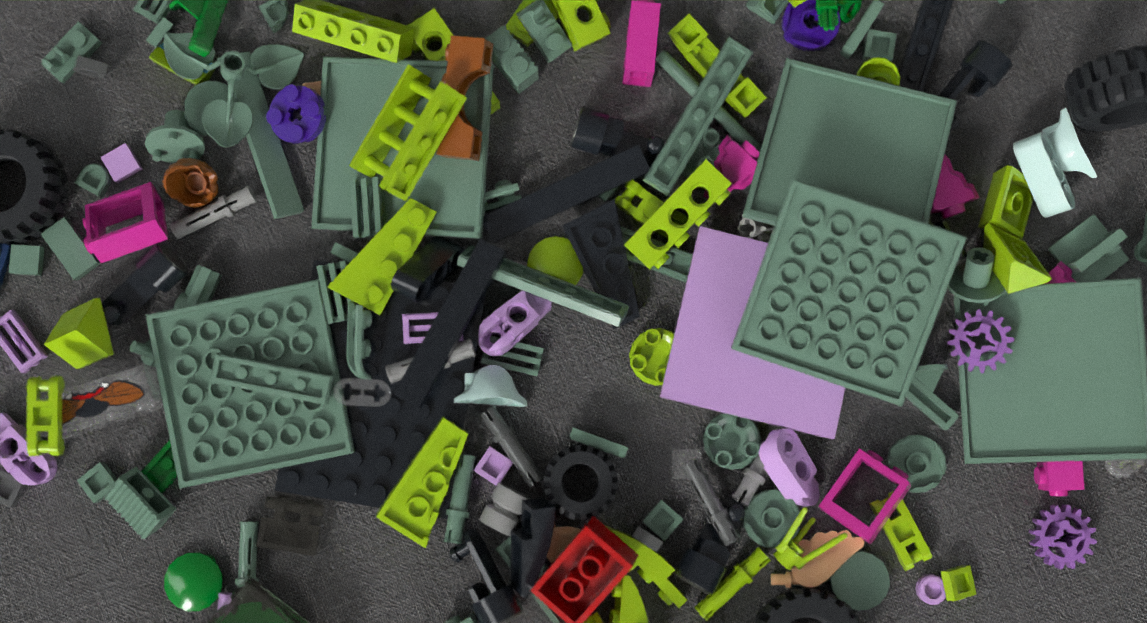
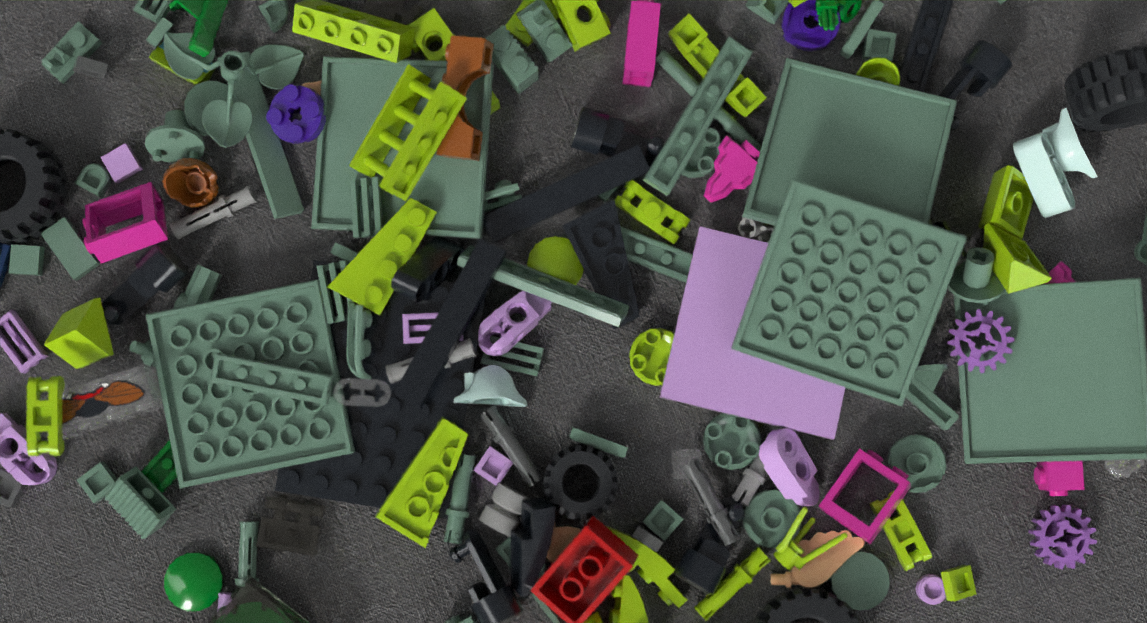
lime brick [624,159,732,269] -> none
dark pink rock [930,154,979,219] -> none
sand green bracket [1048,215,1129,282] -> none

